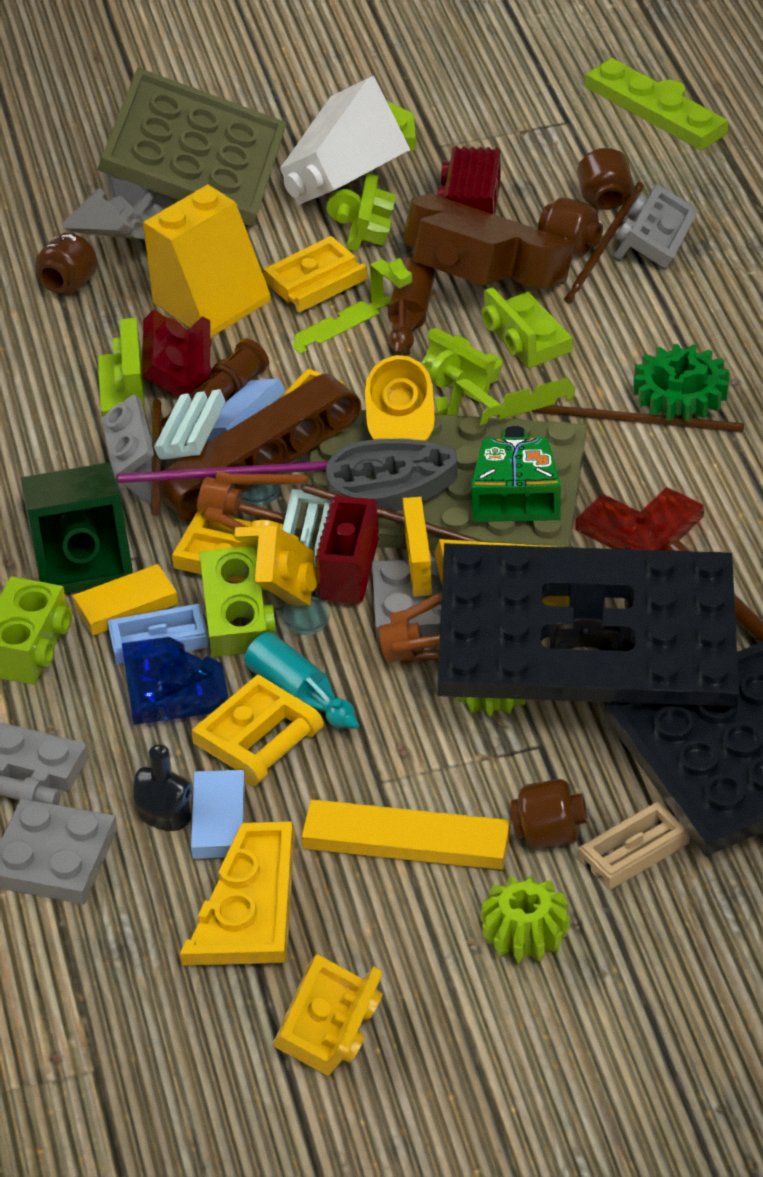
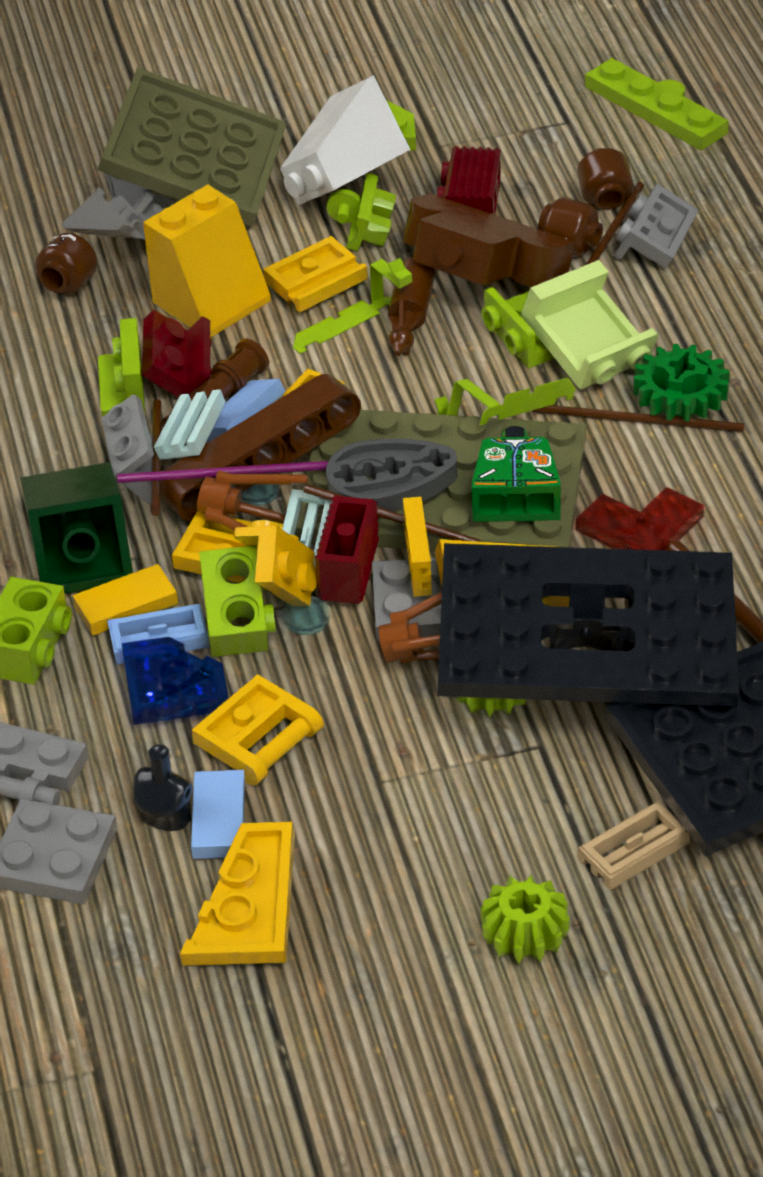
teal wheel [244,632,360,729] -> none
yellow bracket [272,953,383,1077] -> none
yellow tile [301,799,511,870] -> none
yellow cap [365,355,435,441] -> none
lime hips [421,328,503,402] -> none
reddish brown head [511,779,588,850] -> none
none -> yellowish green panel [521,260,659,390]

